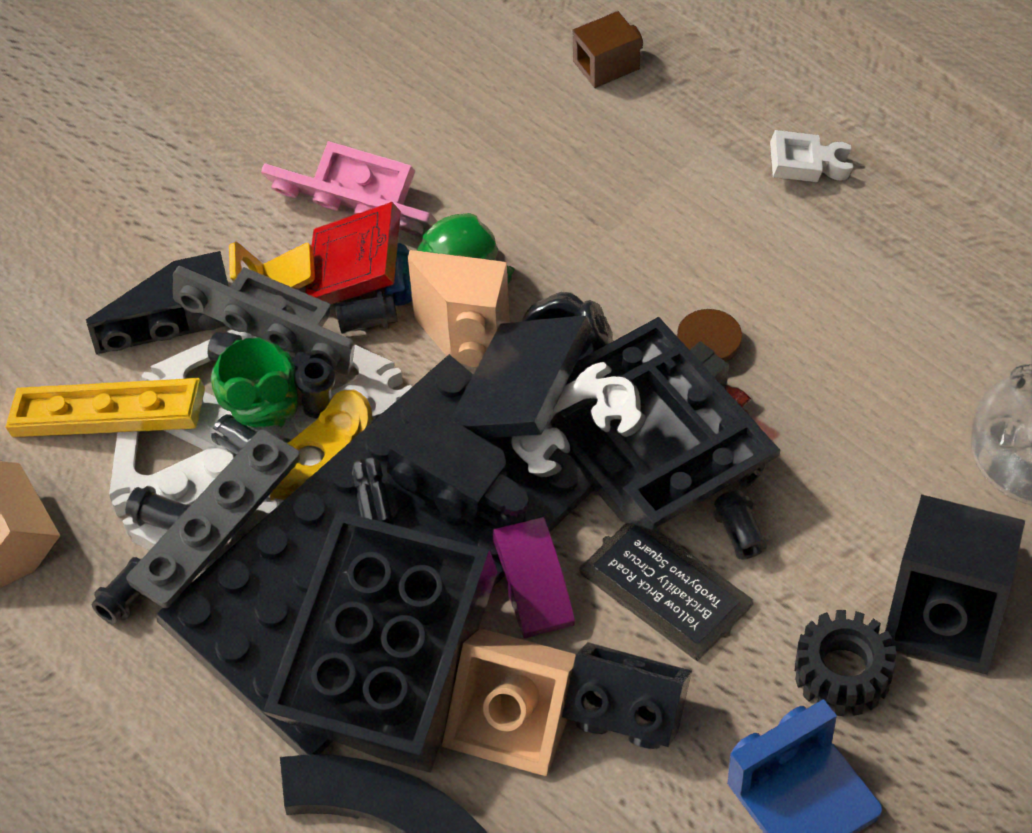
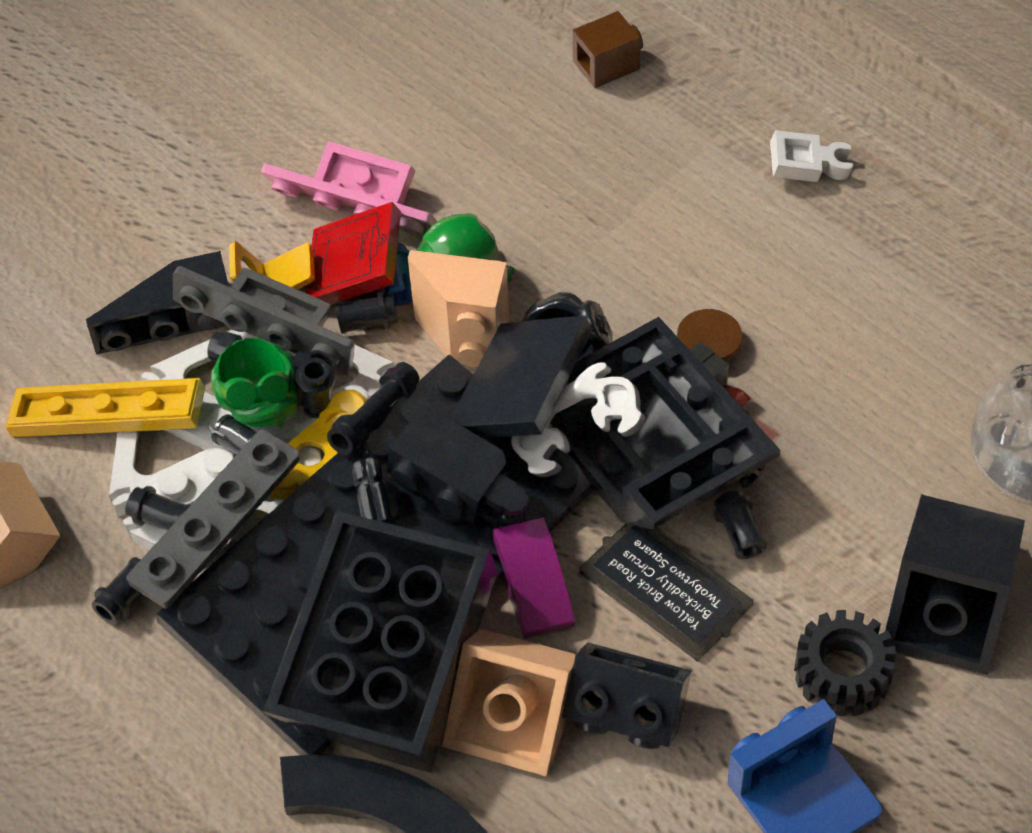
none -> black bar [327,362,420,455]

